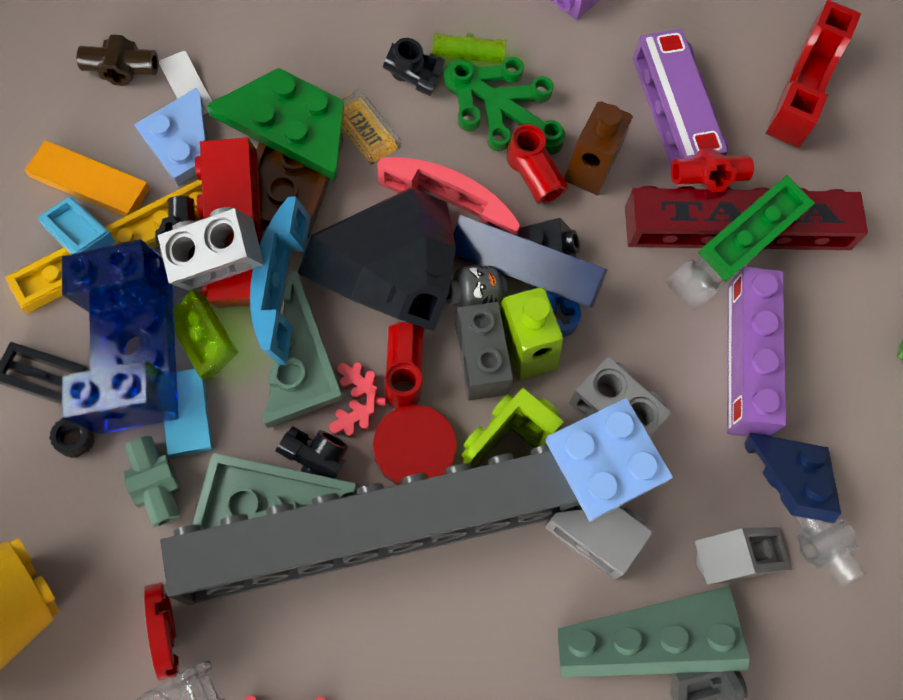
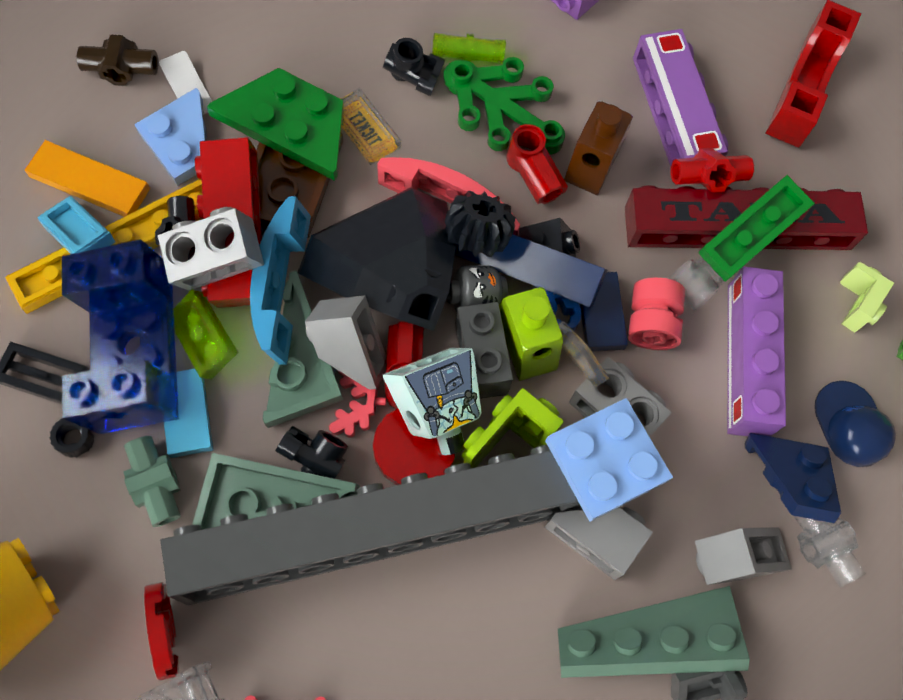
none -> light grey slope [305,295,387,390]
none -> torso [383,348,482,455]
none -> black gear [444,190,516,258]
none -> clear tile [558,321,609,387]
none -> dark blue tile [579,272,628,352]
none -> coral wheel [628,277,686,350]
none -> dark blue cap [814,381,896,467]
none -> yellowish green bracket [840,262,894,333]

